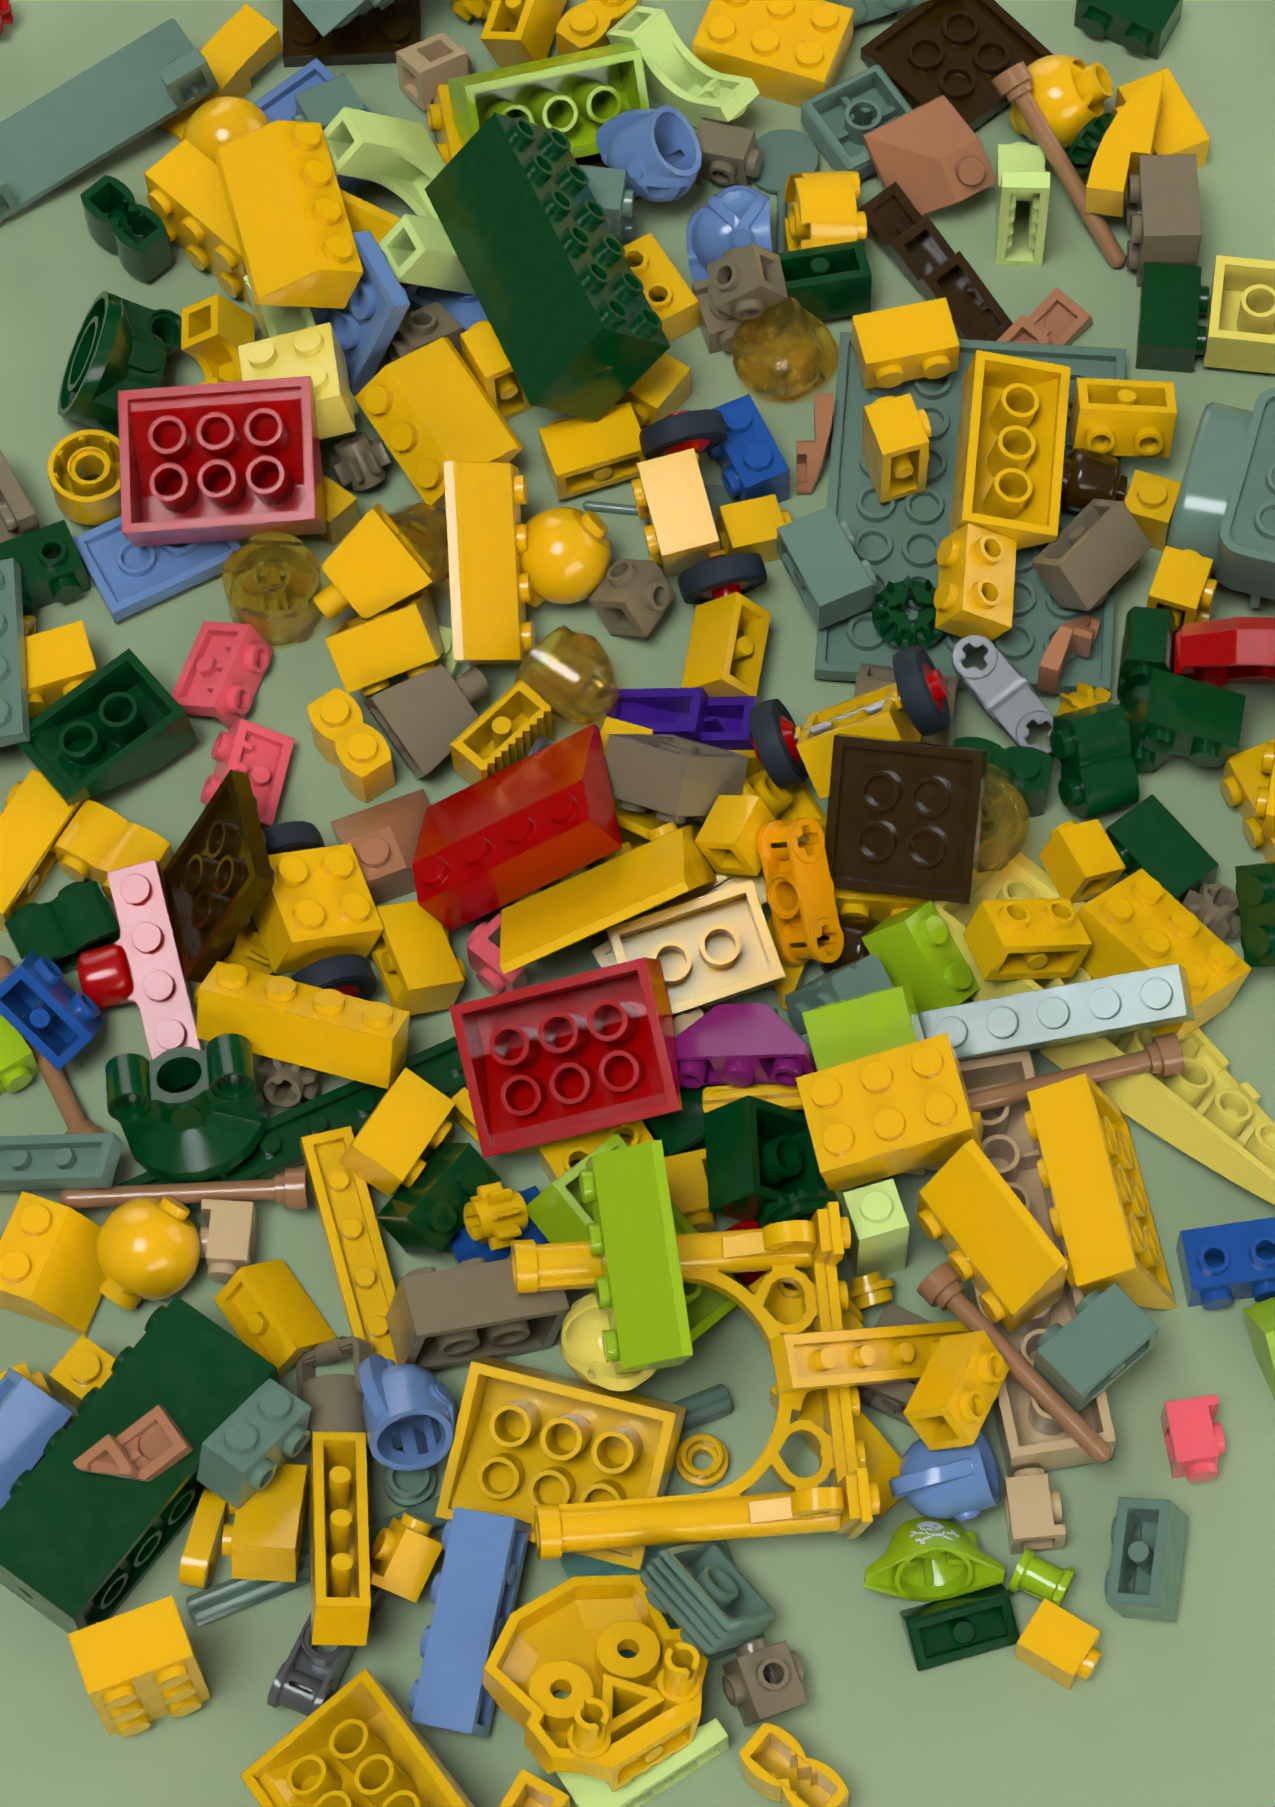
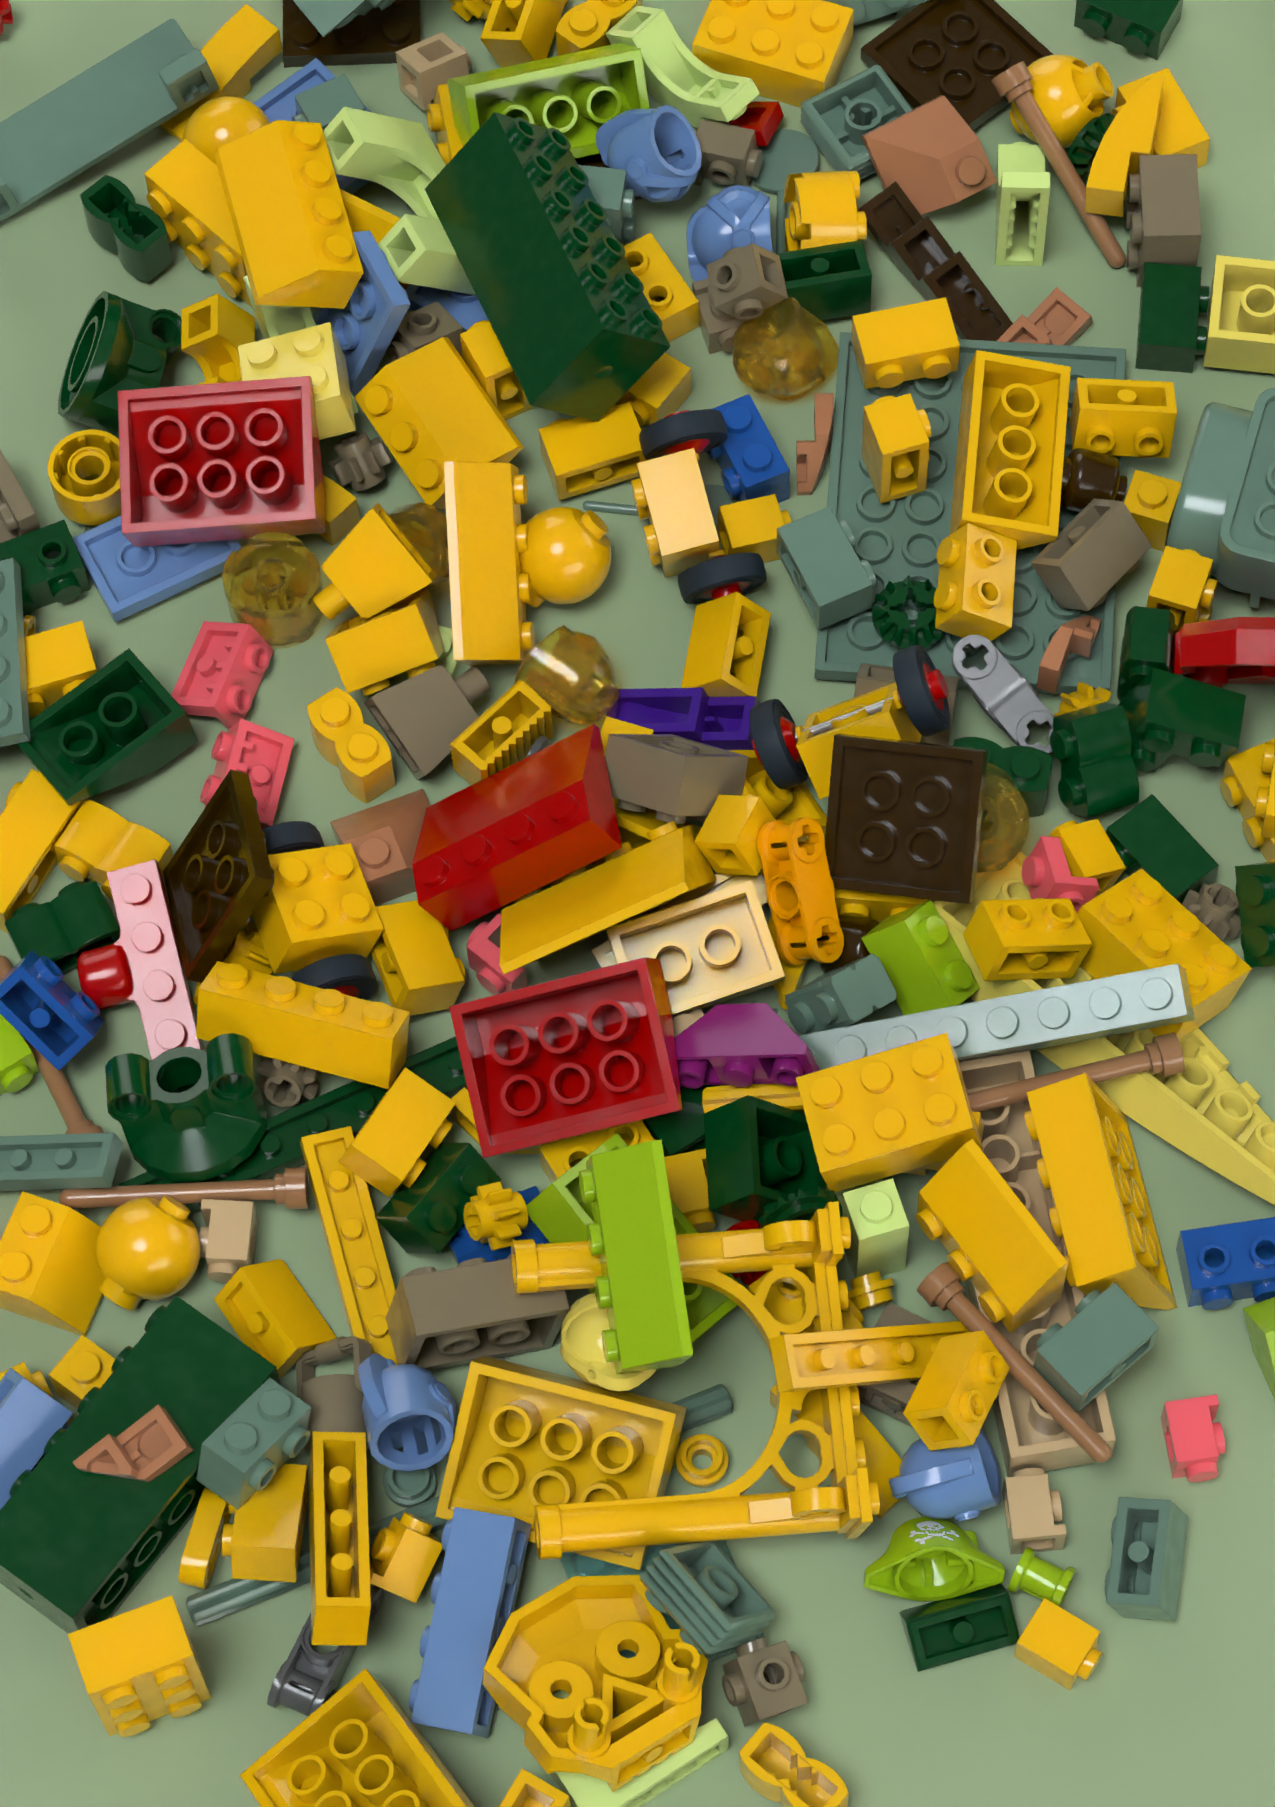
dark tan brick [589,558,676,637] -> none
lime brick [802,982,924,1071] -> none
none -> red plate [725,101,784,147]
none -> coral bracket [1022,836,1100,913]

